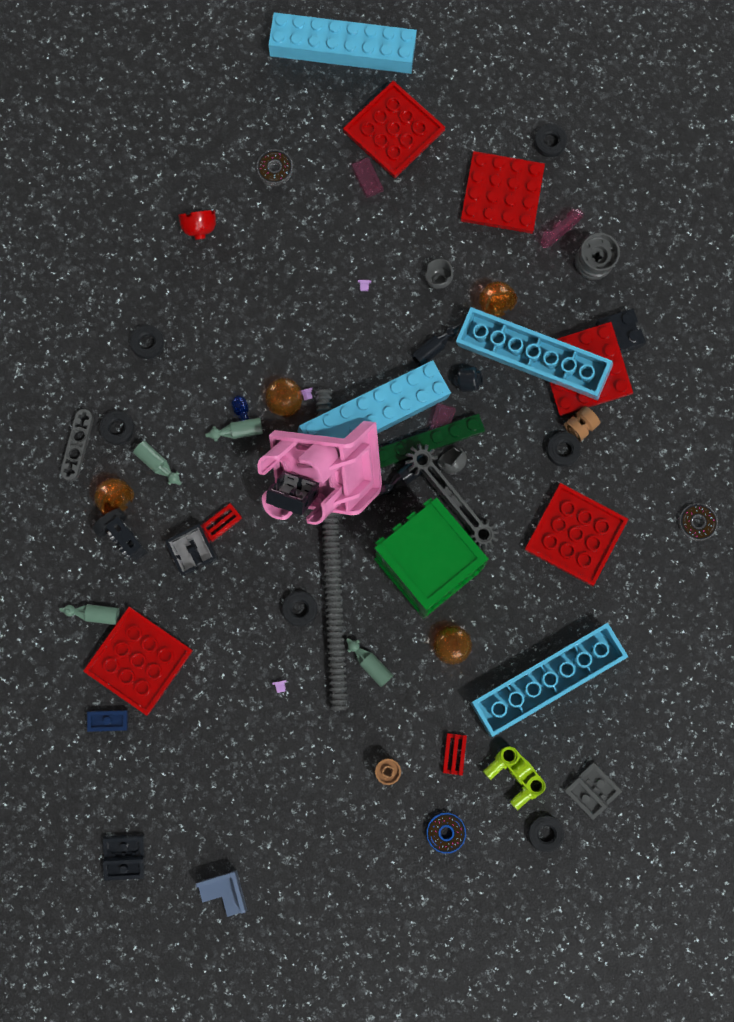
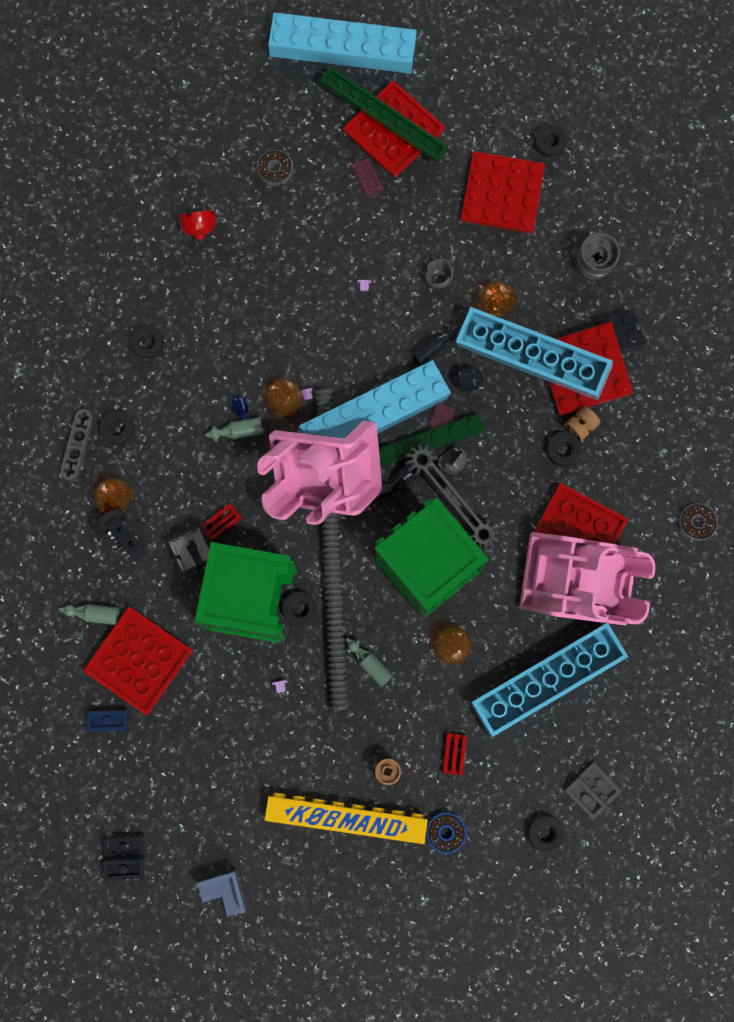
sand green wheel [133,441,182,485] -> none
black piece [266,471,320,515] -> none
lime piece [483,747,546,811] -> none
clear pink plate [540,208,584,248] -> none
none -> green container [195,542,298,644]
none -> yellow brick [265,793,428,844]
none -> dark green plate [320,66,449,163]
none -> bright pink piece [520,532,655,625]

